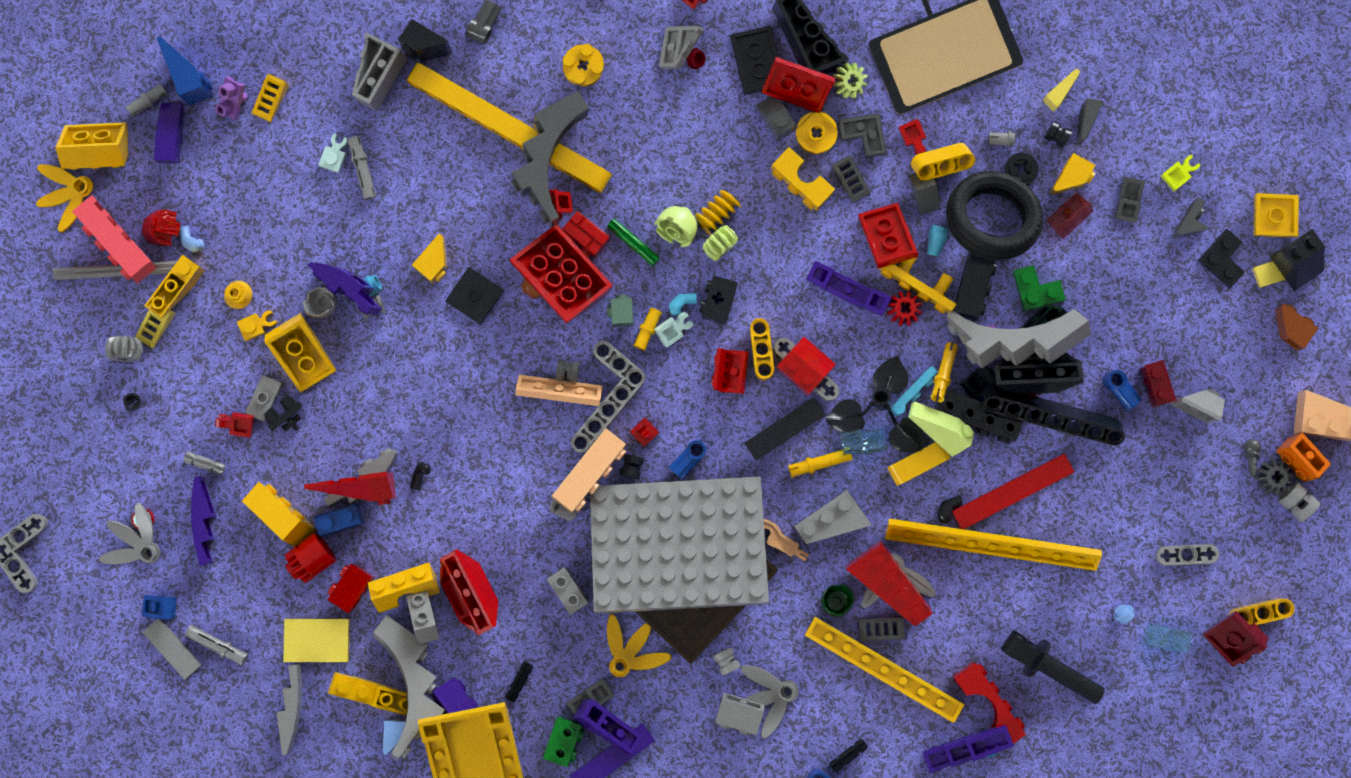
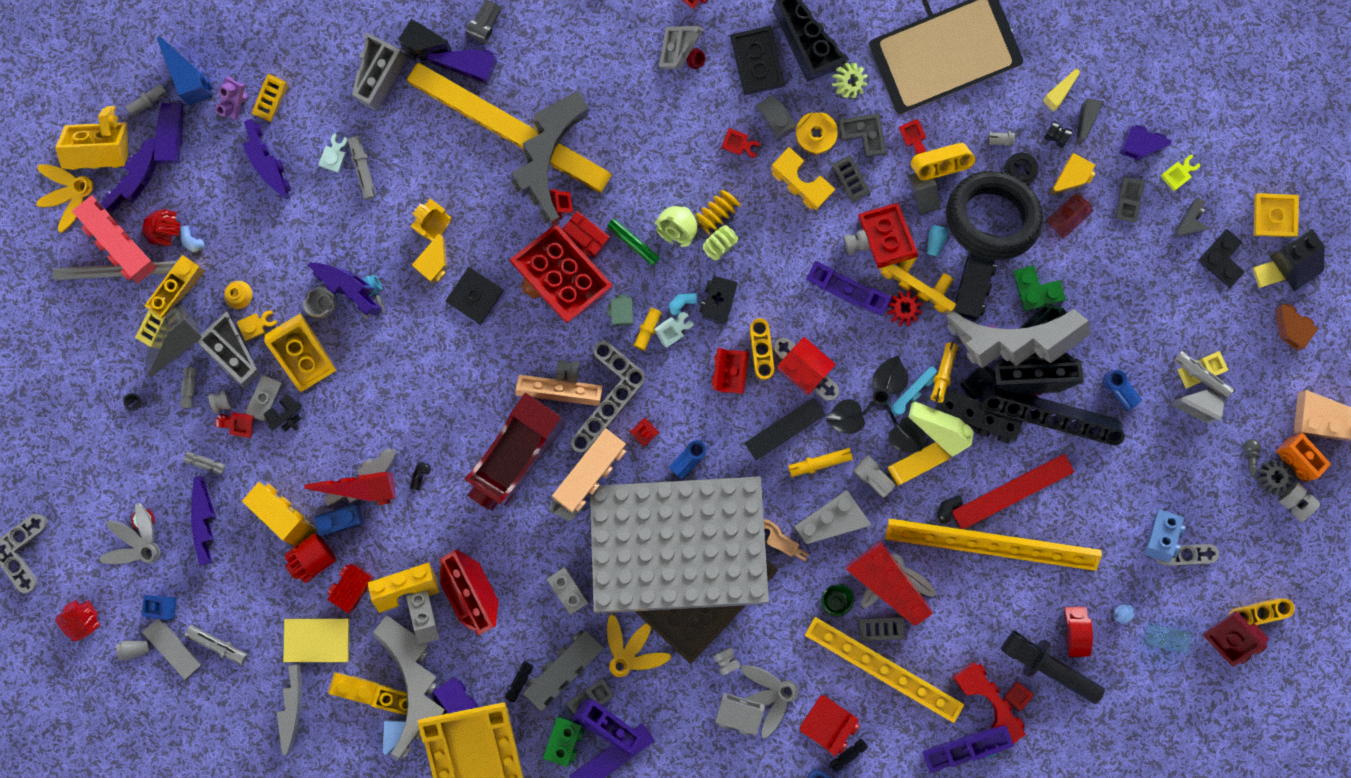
light grey gear [105,336,143,362] -> none
yellow plate [563,44,604,87] -> none
black wheel [619,454,644,480] -> none
red tile [761,57,835,113] -> none
clear light blue slope [840,428,887,454] -> none
dark red brick [1139,360,1177,408] -> none
none -> red hair [55,599,100,642]
none -> yellow plate [98,106,118,136]
none -> dark purple slope [100,137,157,213]
none -> light grey cone [116,640,150,662]
none -> dark grey slope [145,305,202,377]
none -> light grey axle [180,367,197,409]
none -> light grey wedge [197,311,259,389]
none -> light grey wheel [208,389,233,414]
none -> dark purple slope [243,119,291,199]
none -> yellow hair [411,198,452,242]
none -> dark purple slope [428,49,497,84]
none -> dark red brick [464,392,567,511]
none -> dark grey wedge [523,630,605,712]
none -> red plate [721,128,761,158]
none -> red bracket [799,695,860,756]
none -> light grey wheel [843,230,869,255]
none -> light grey piece [852,455,896,498]
none -> red tile [1003,681,1034,711]
none -> red brick [1064,606,1093,657]
none -> dark purple slope [1119,125,1172,161]
none -> medium blue brick [1144,509,1186,563]
none -> light grey pin [1174,351,1234,400]
none -> light yellow slope [1177,351,1228,389]

